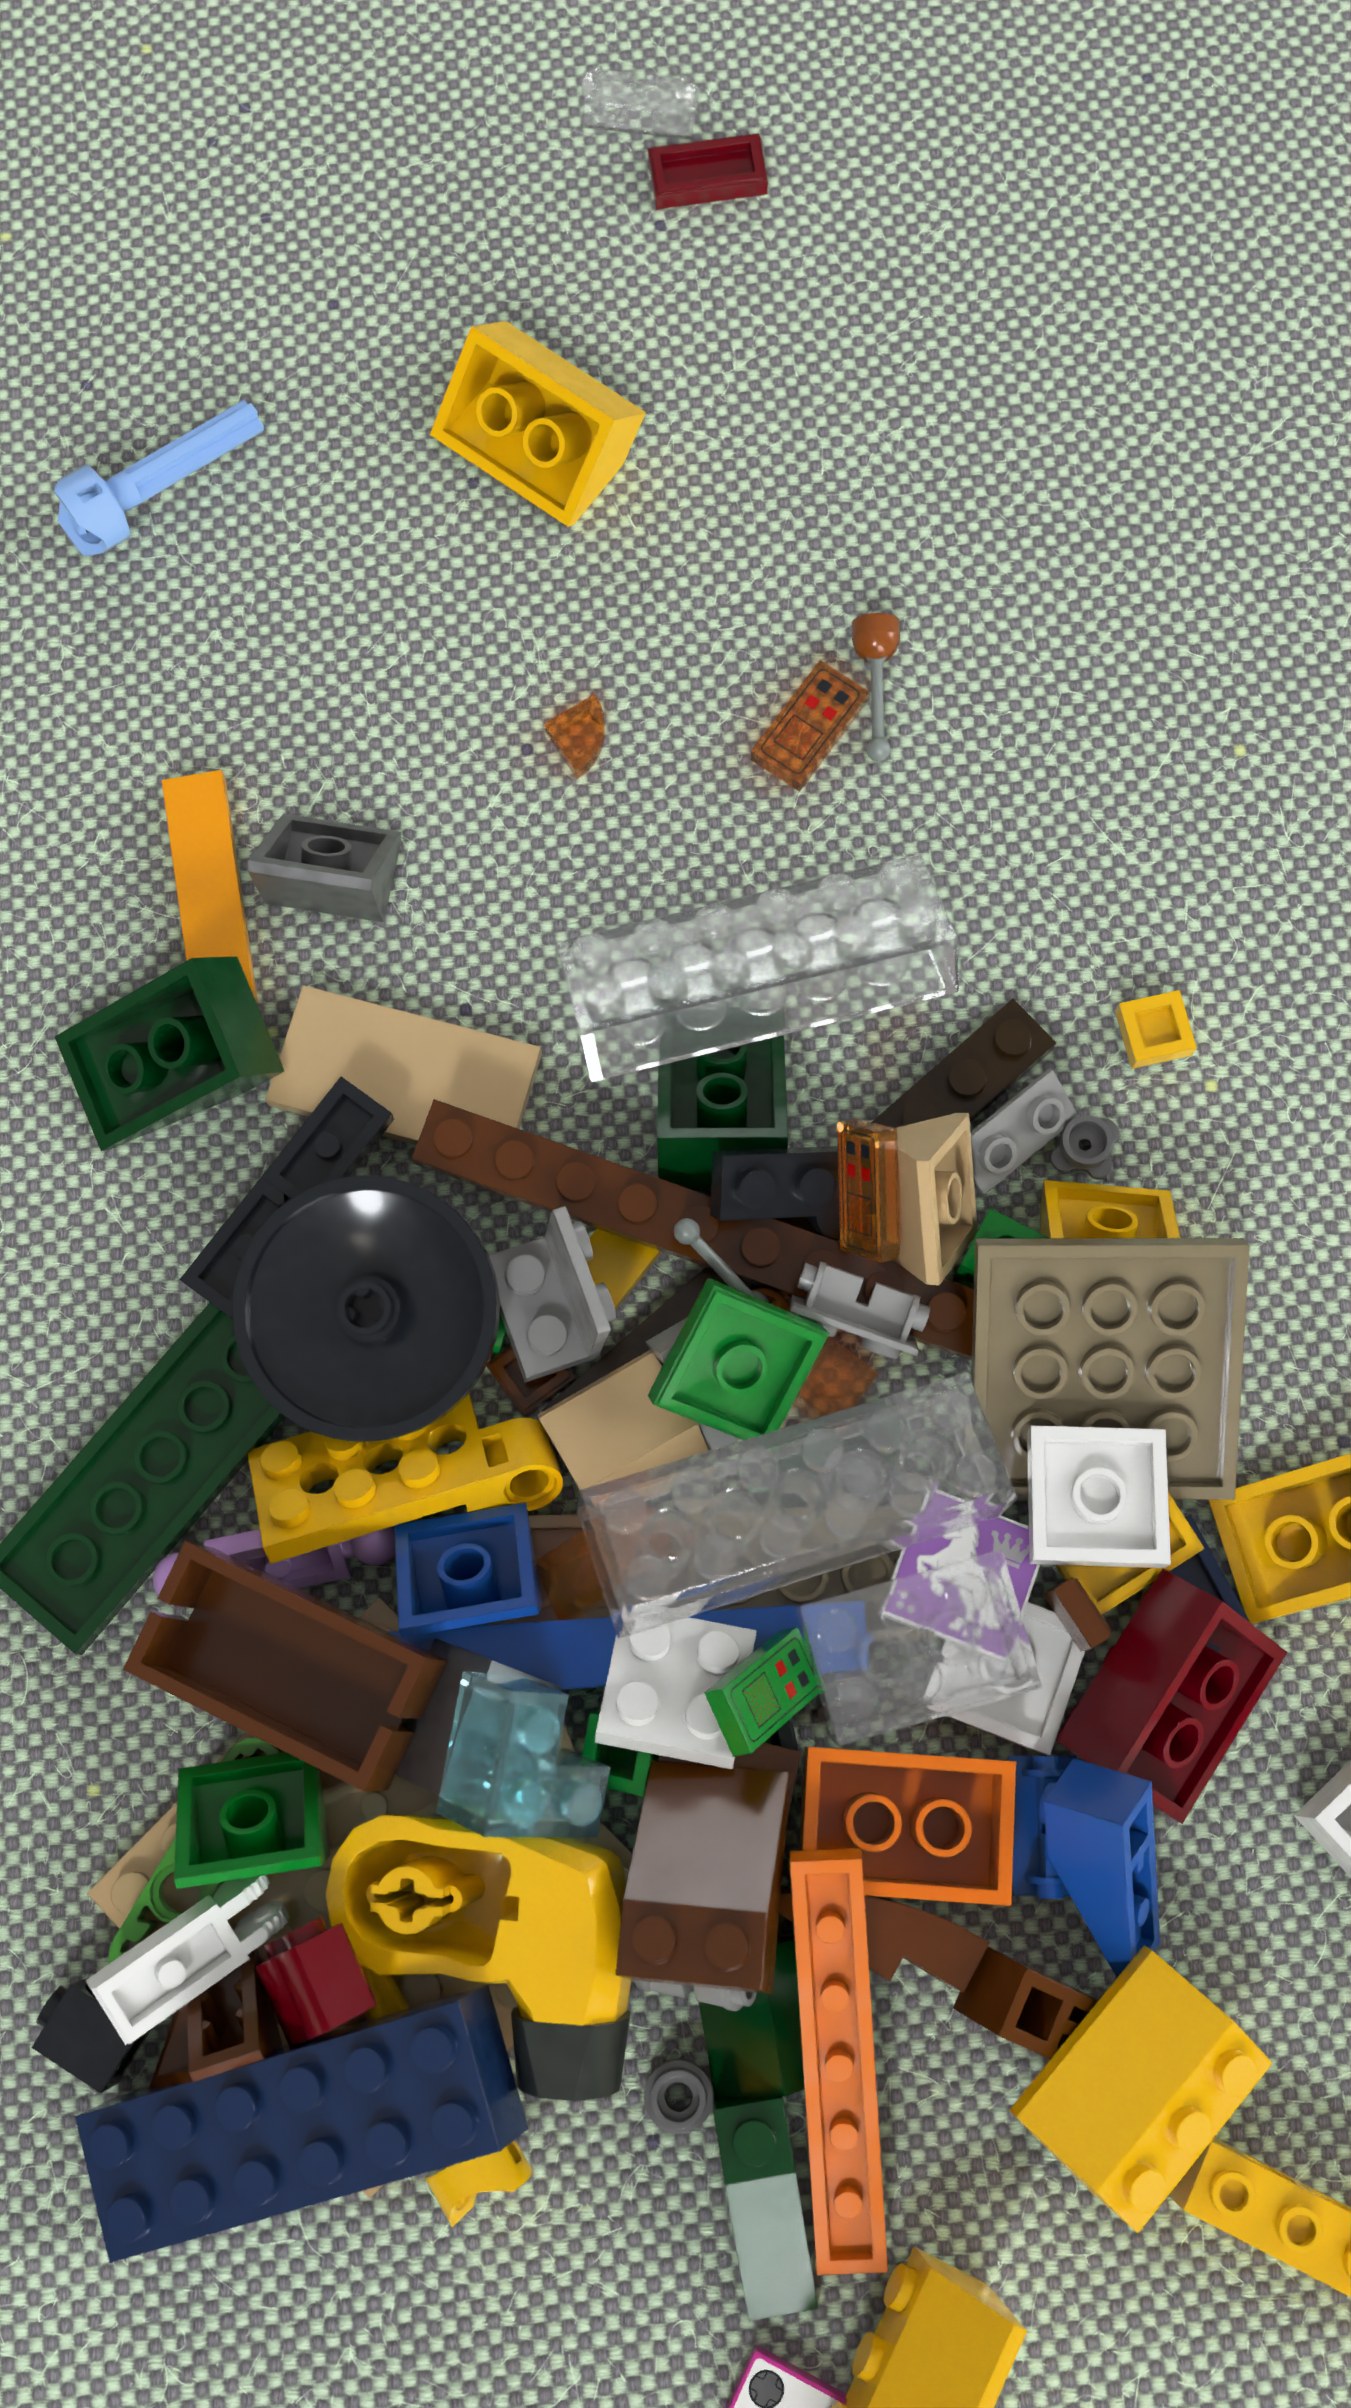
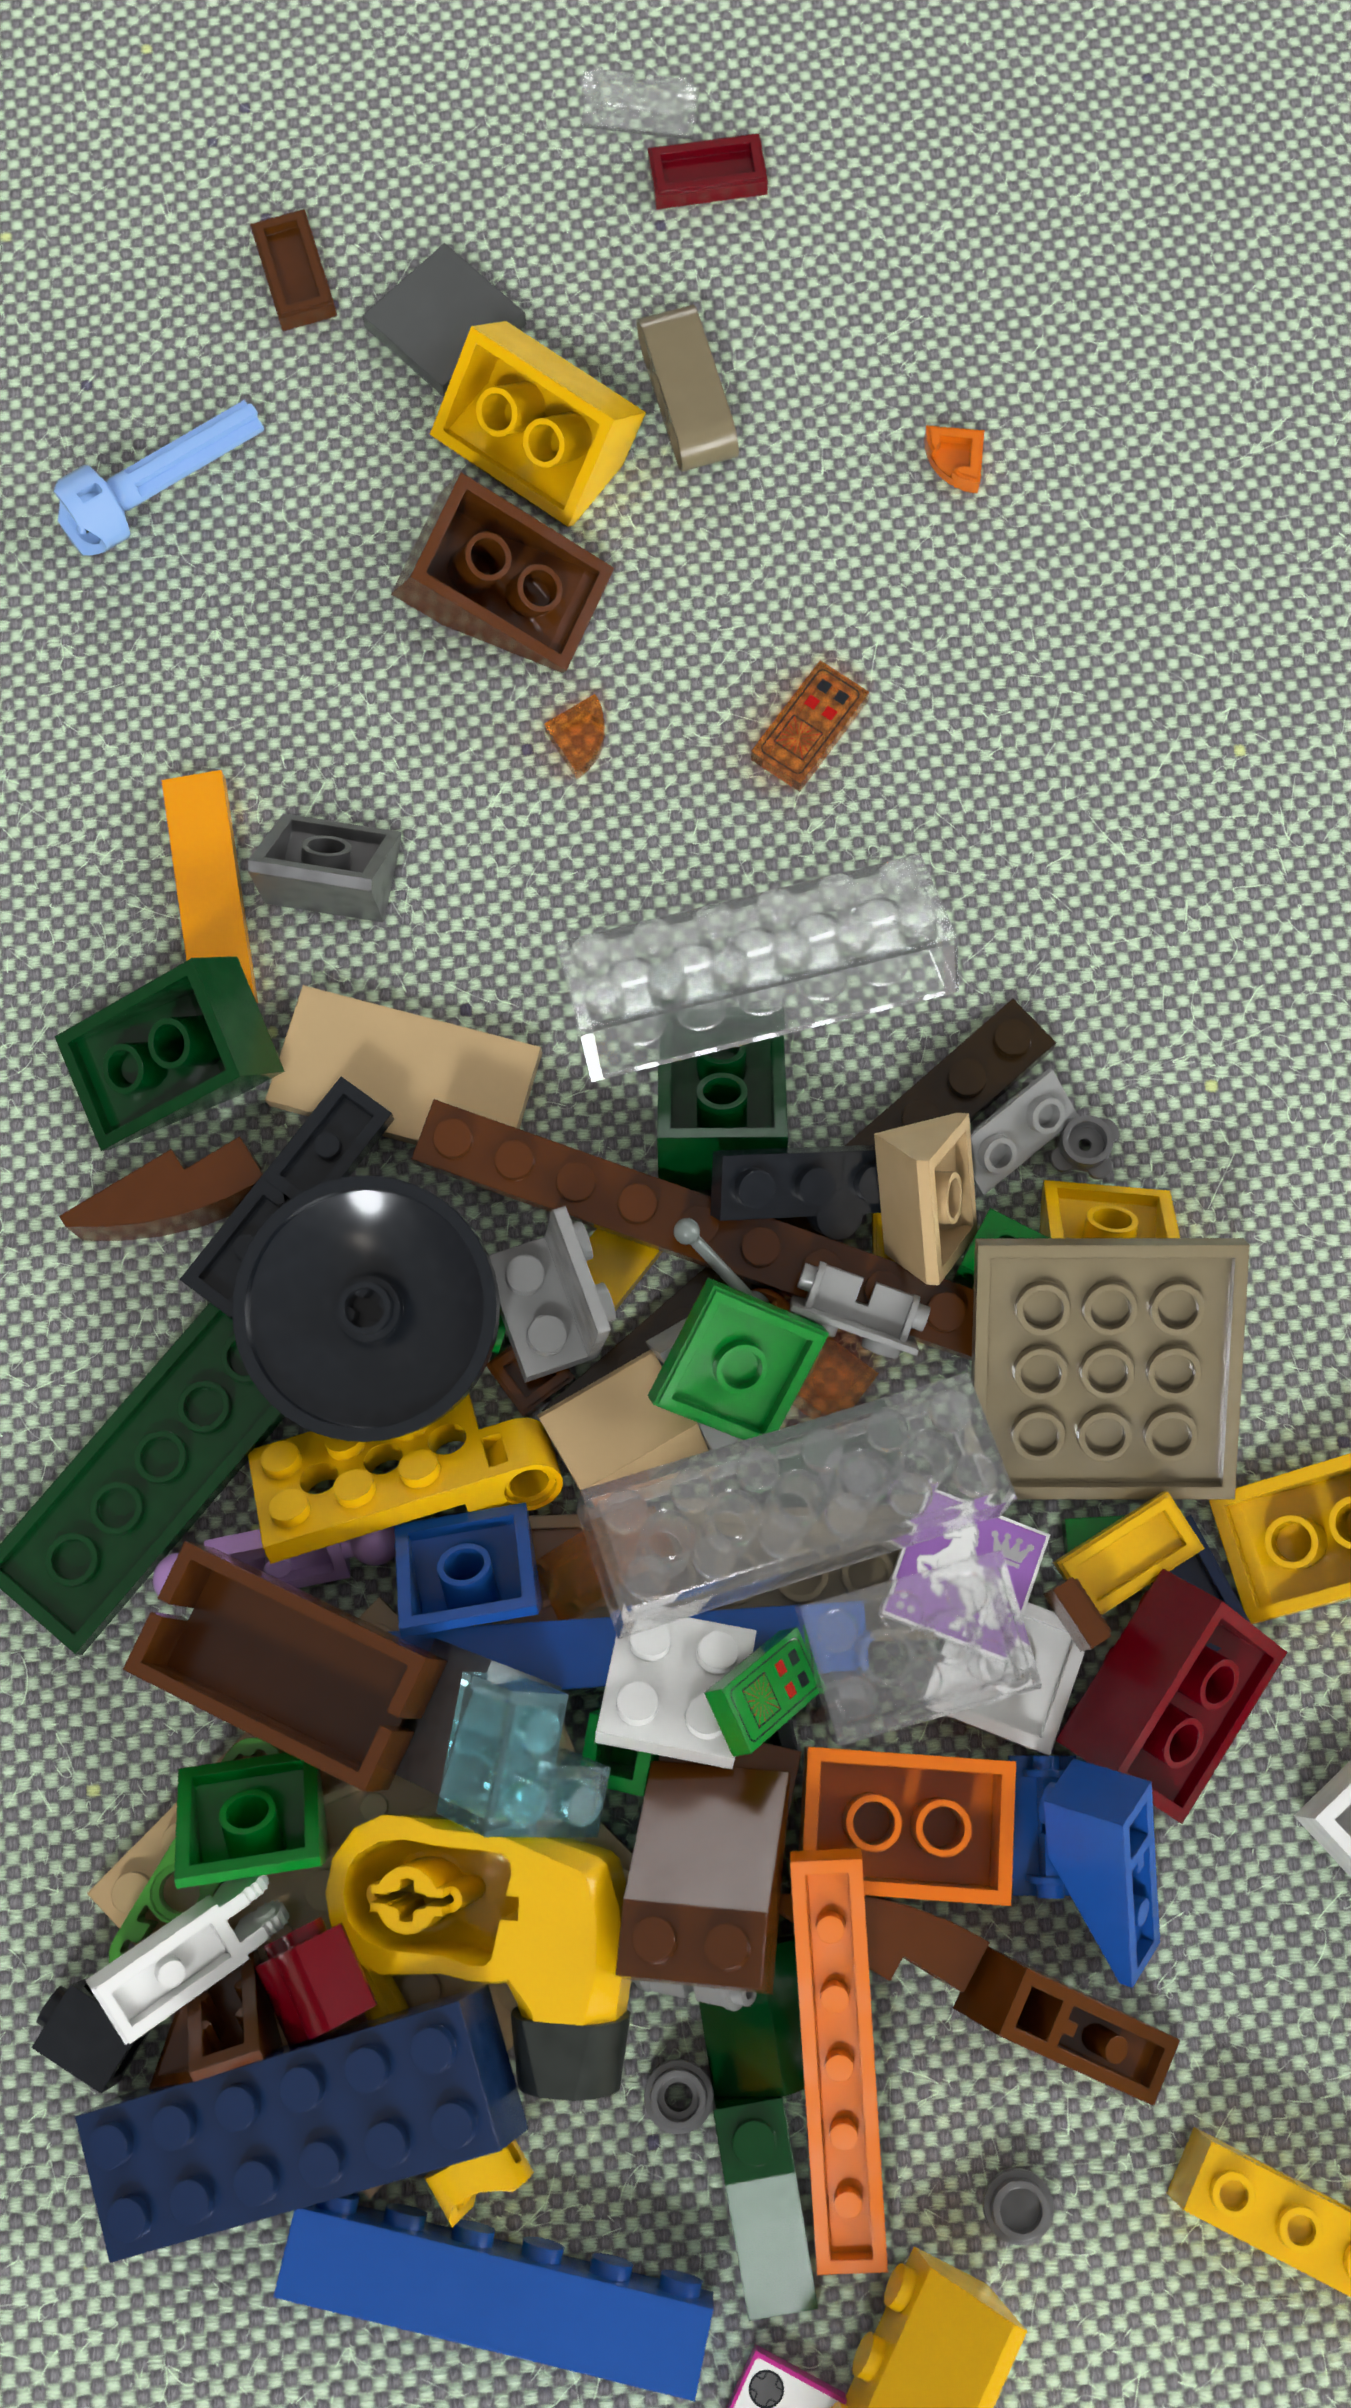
clear orange tile [837,1118,900,1263] -> none
hinge [852,613,900,761] -> none
yellow slope [1009,1945,1273,2233] -> none
white plate [1027,1426,1171,1568] -> none
yellow plate [1115,990,1197,1069] -> none
none -> reddish brown slope [59,1136,264,1241]
none -> reddish brown tile [250,209,337,331]
none -> blue brick [273,2193,713,2402]
none -> dark grey tile [362,243,526,397]
none -> reddish brown slope [391,472,615,673]
none -> dark tan beam [636,304,739,472]
none -> orange tile [924,425,985,494]
none -> flat silver plate [982,2168,1054,2245]

